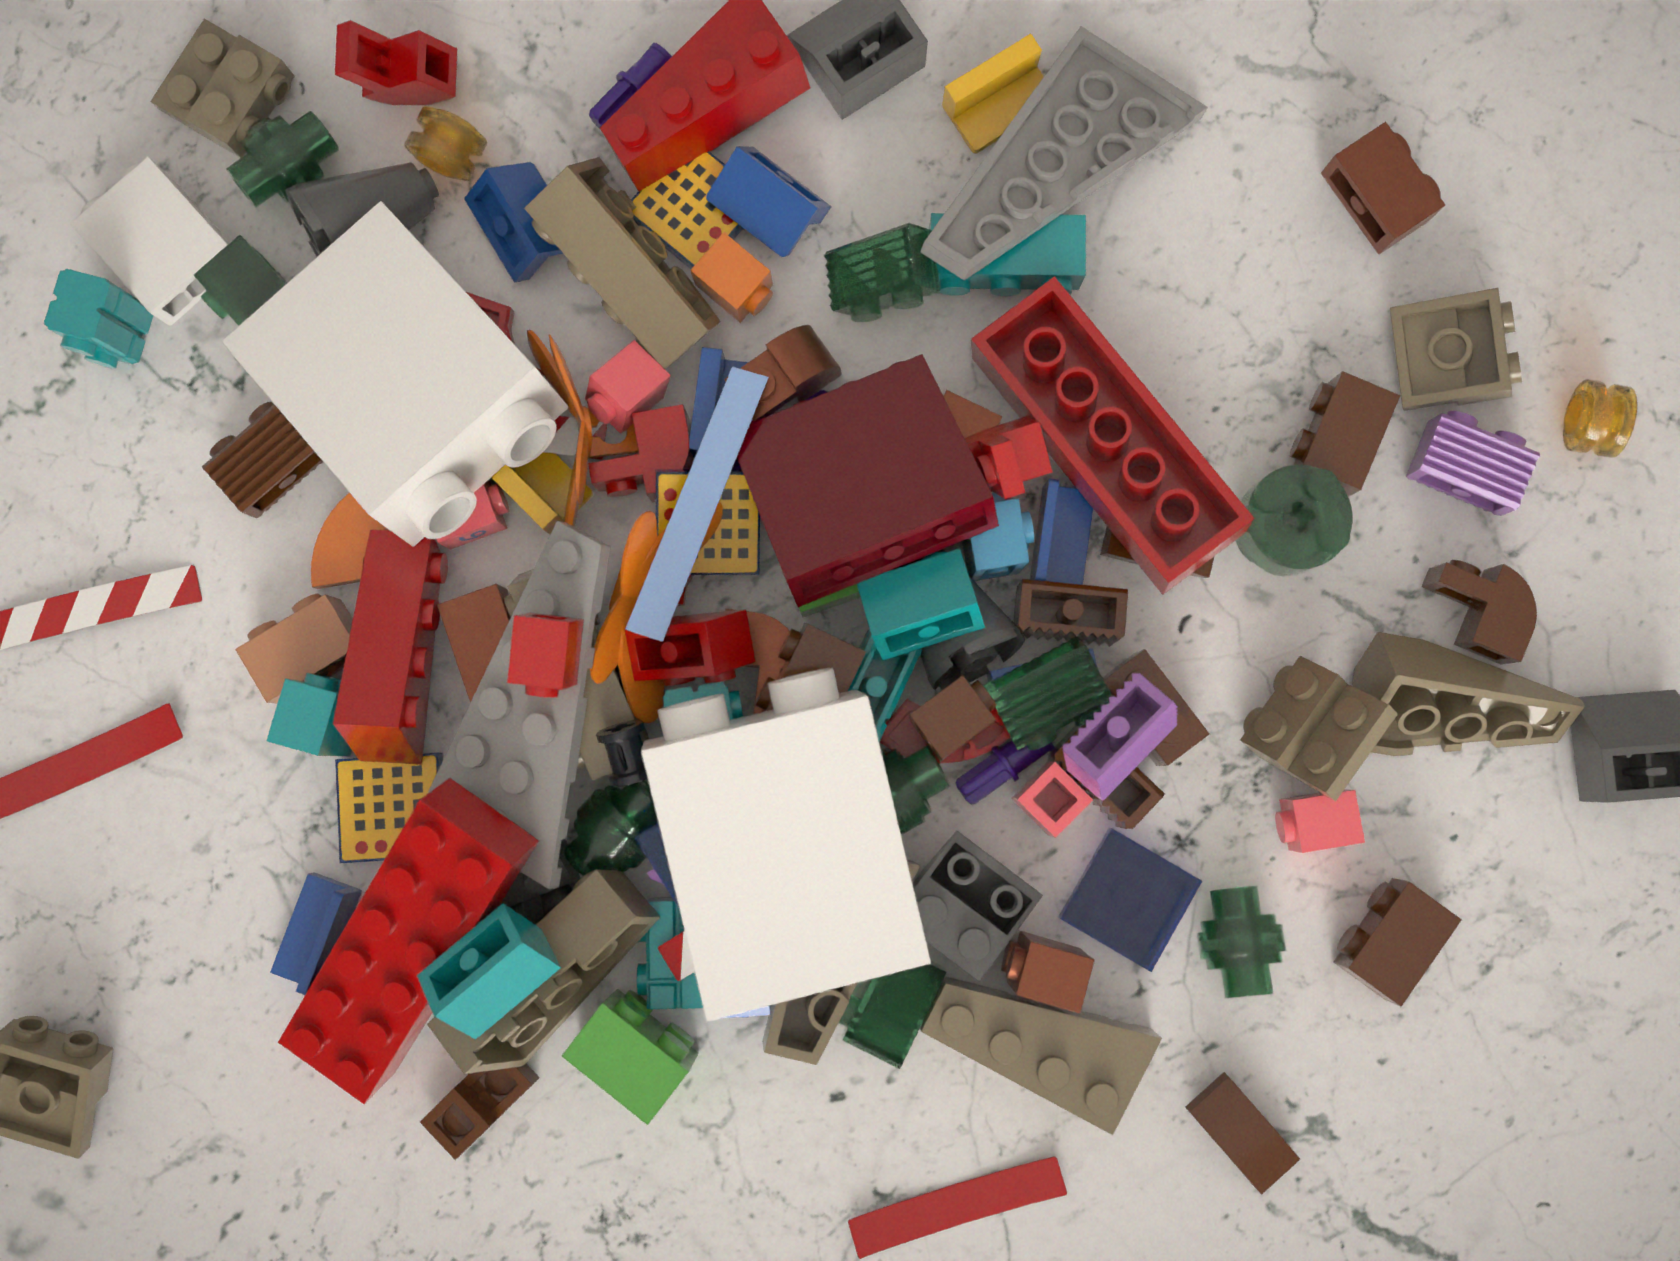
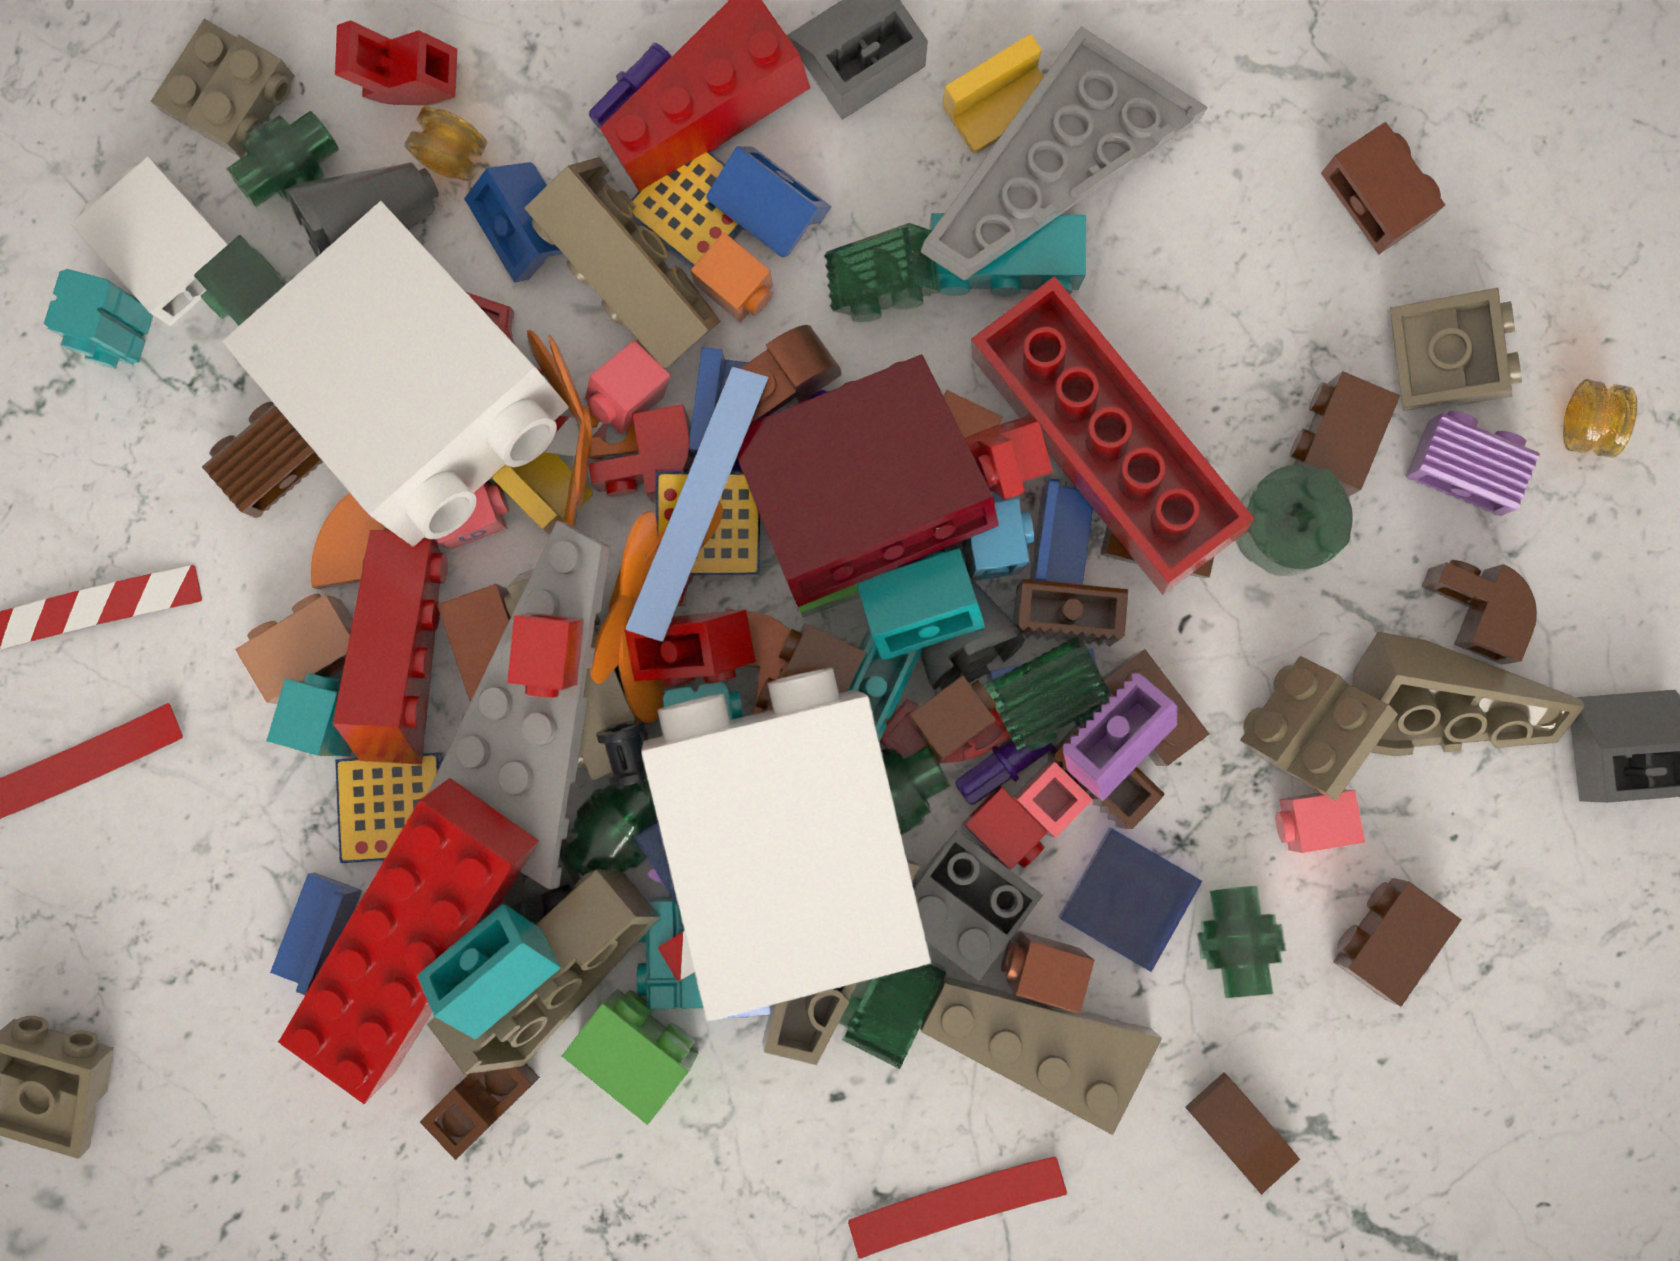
none -> red brick [962,787,1048,870]

